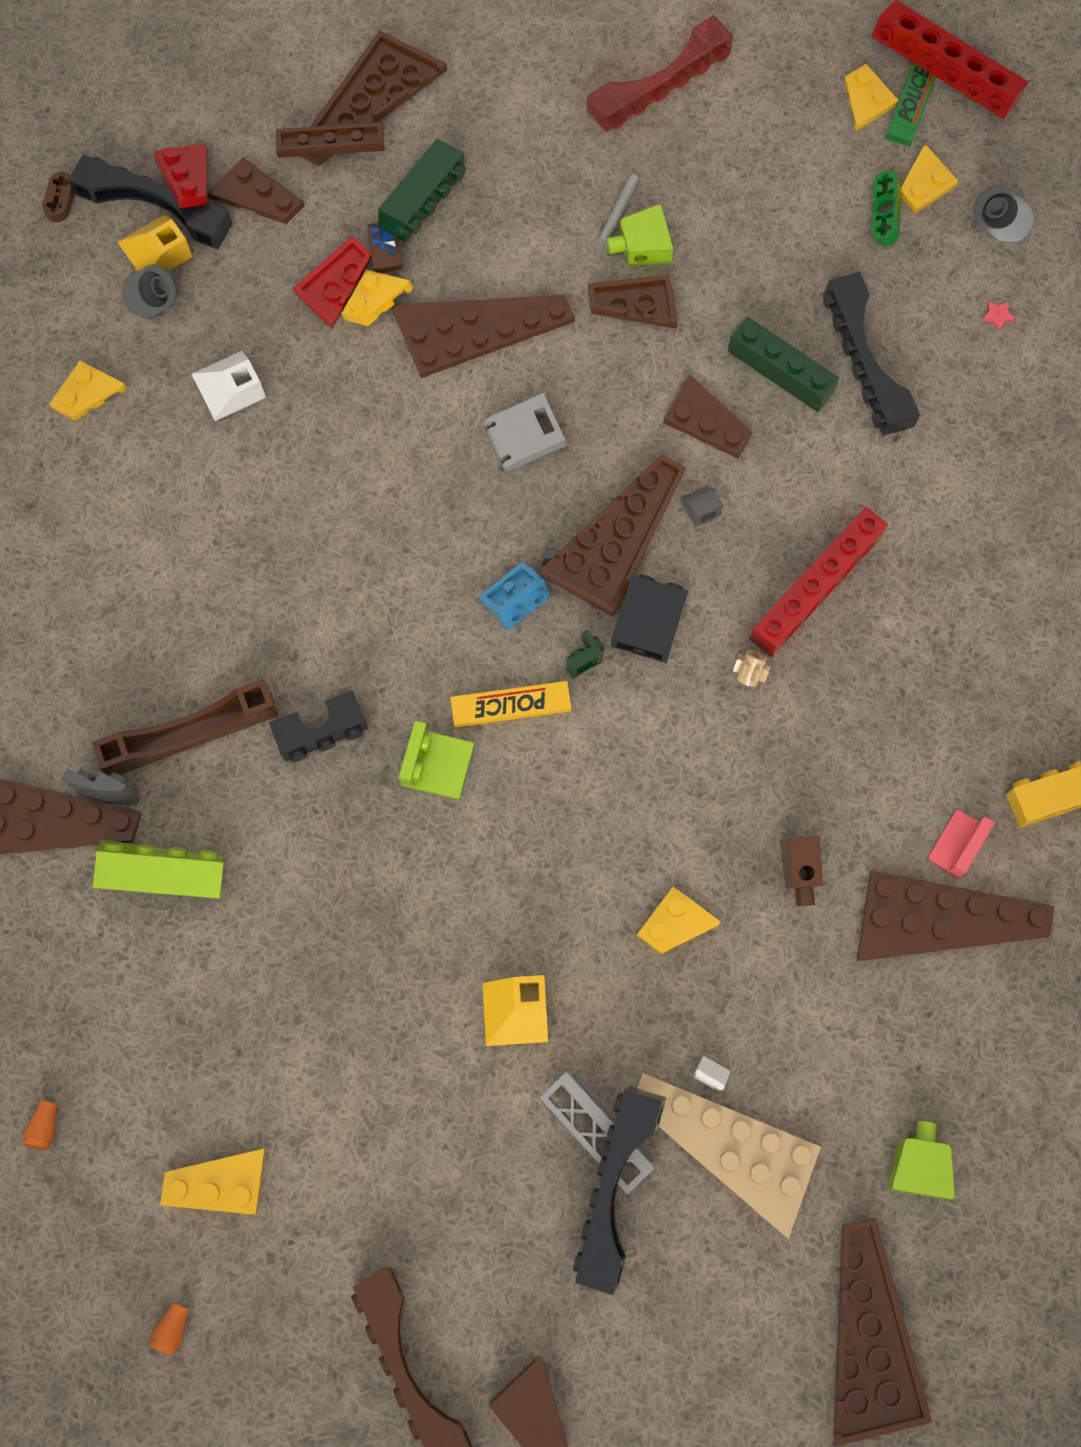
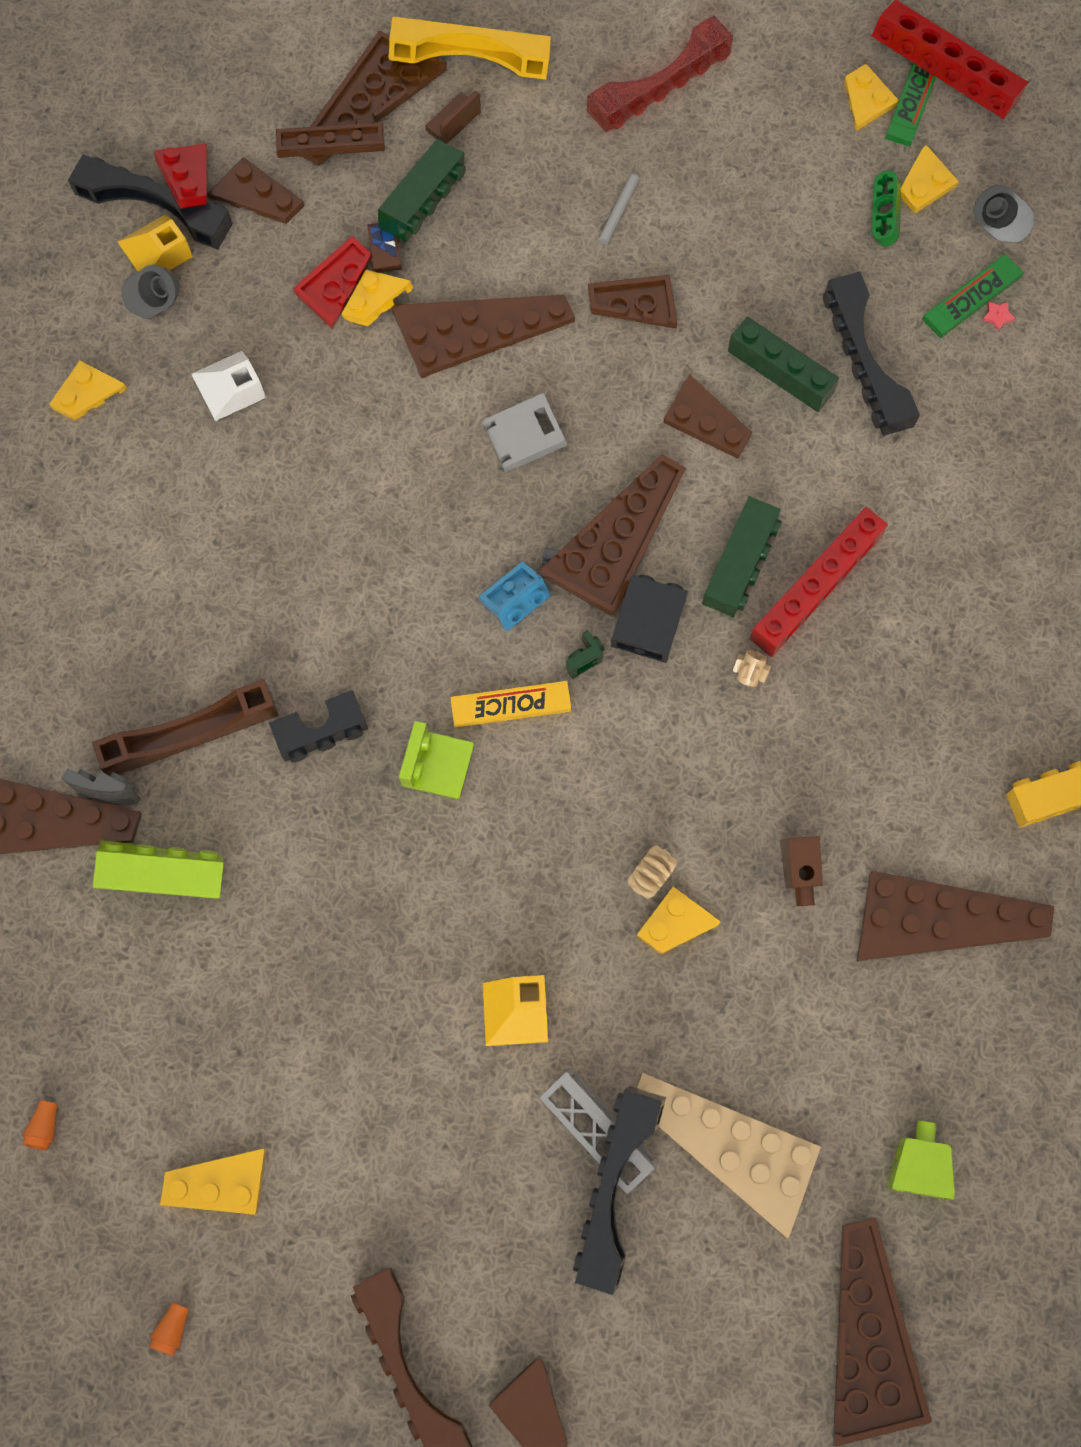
reddish brown beam [42,172,75,222] -> none
lime torso [606,205,674,266] -> none
dark grey brick [680,486,723,527] -> none
white slope [693,1056,730,1091] -> none
coral panel [928,810,995,878] -> none
none -> yellow arch [389,16,551,80]
none -> reddish brown panel [425,91,481,144]
none -> tan gear [628,845,677,899]
none -> dark green brick [702,496,782,617]
none -> green tile [922,254,1024,339]

